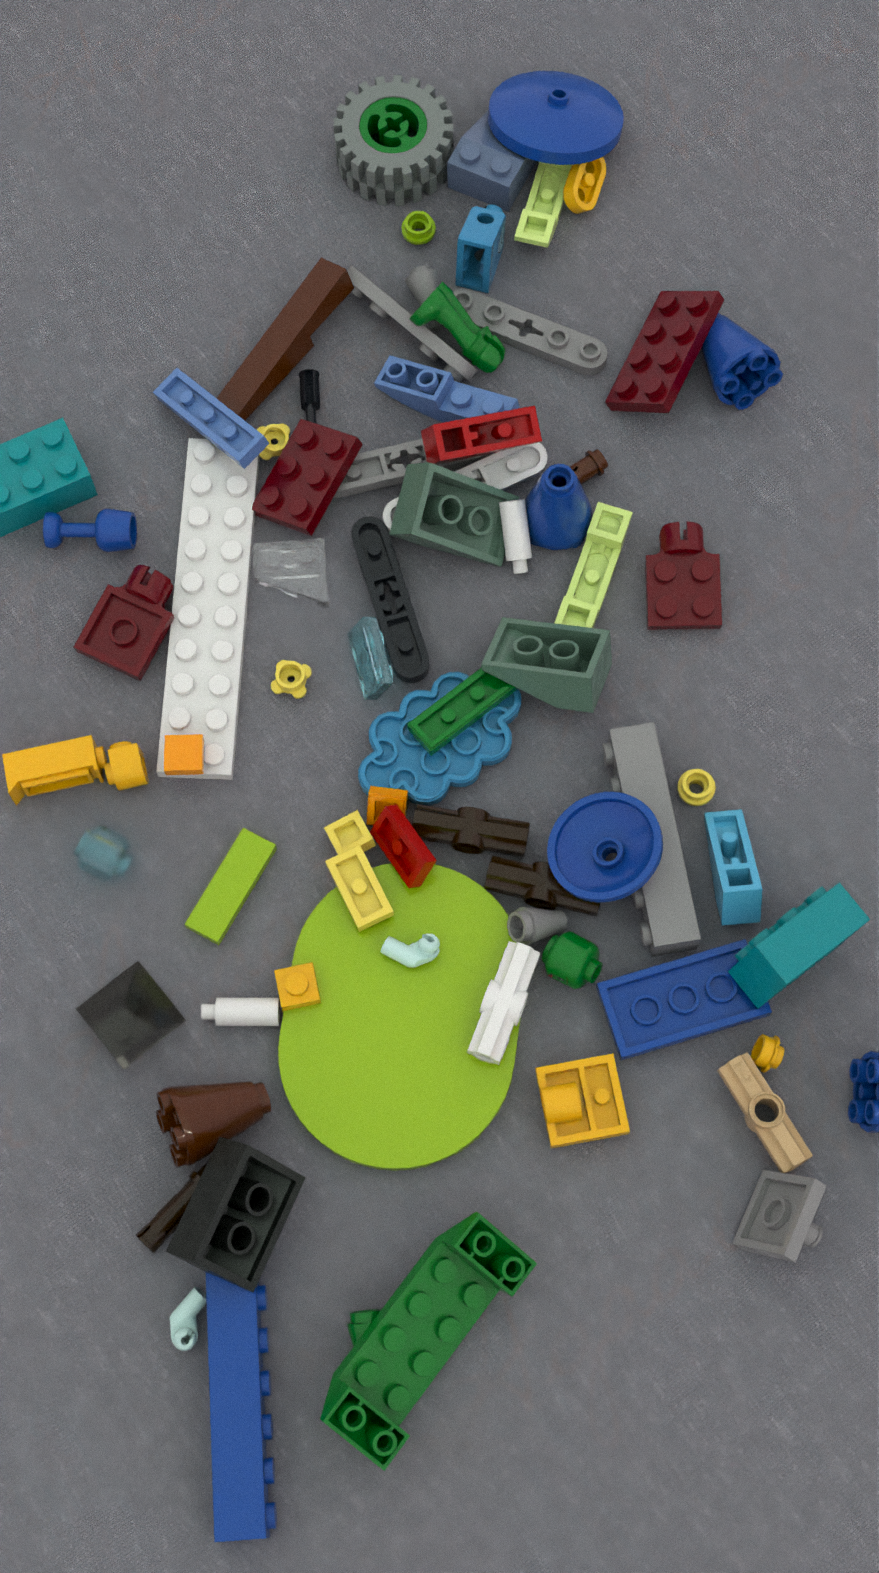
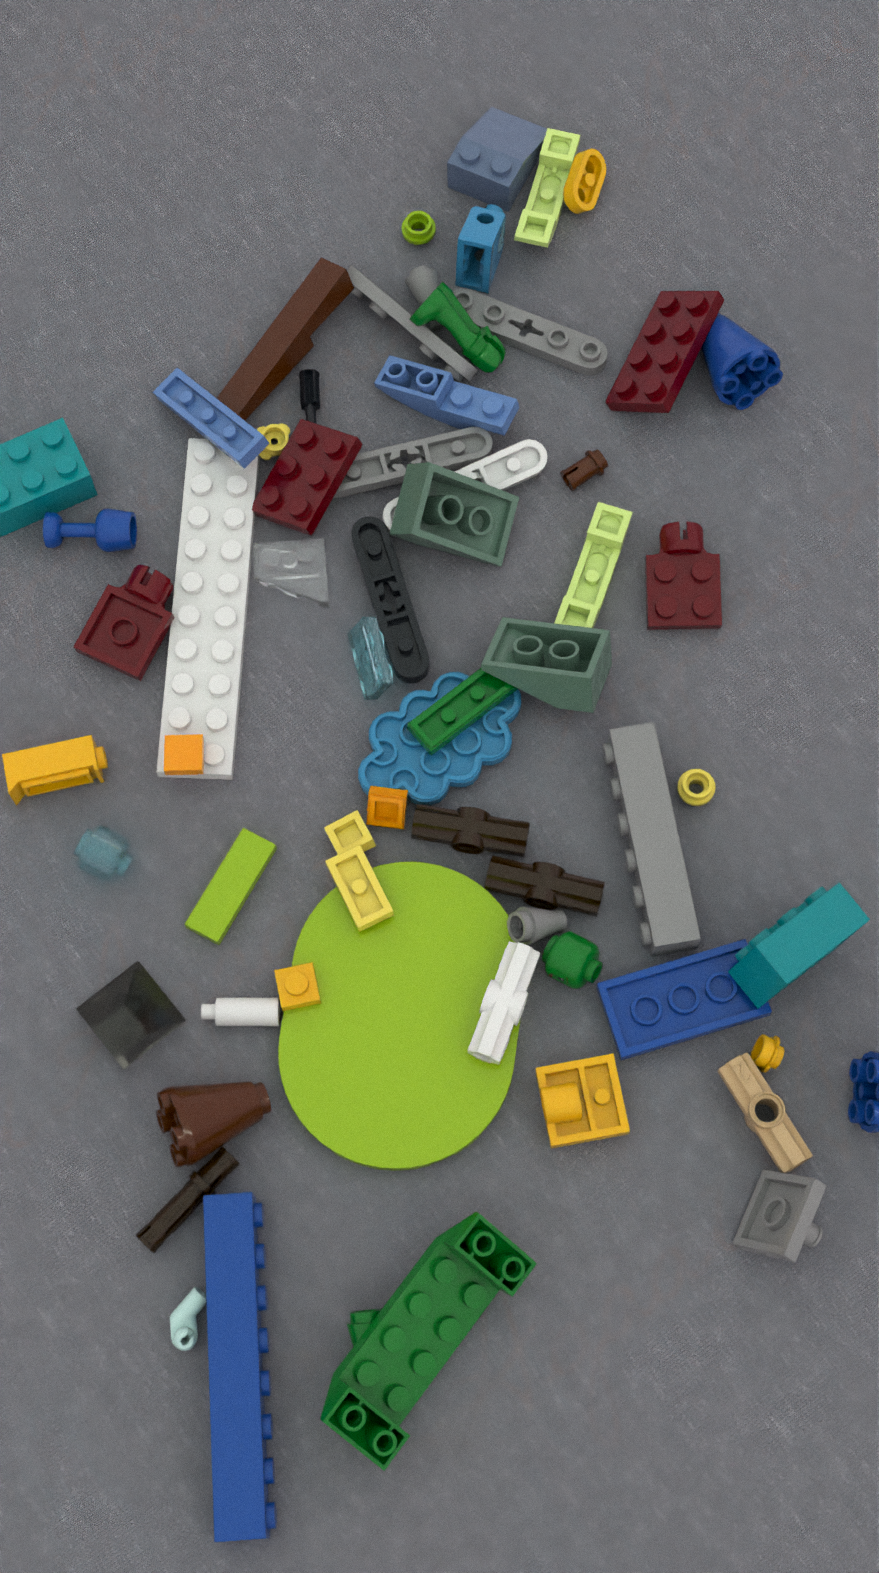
yellow plate [104,741,149,791] -> none
pearl dark grey slope [166,1137,306,1293] -> none
light yellow plate [271,660,312,699] -> none
light grey wheel [333,75,454,206] -> none
red plate [370,804,437,888] -> none
light aqua arm [380,933,440,968] -> none
red slope [421,405,542,465] -> none
blue dish [488,71,624,165] -> none
white cylinder [499,499,532,574] -> none
blue cone [525,464,593,550] -> none
blue dish [547,792,663,903] -> none
medium azure slope [704,809,763,926] -> none

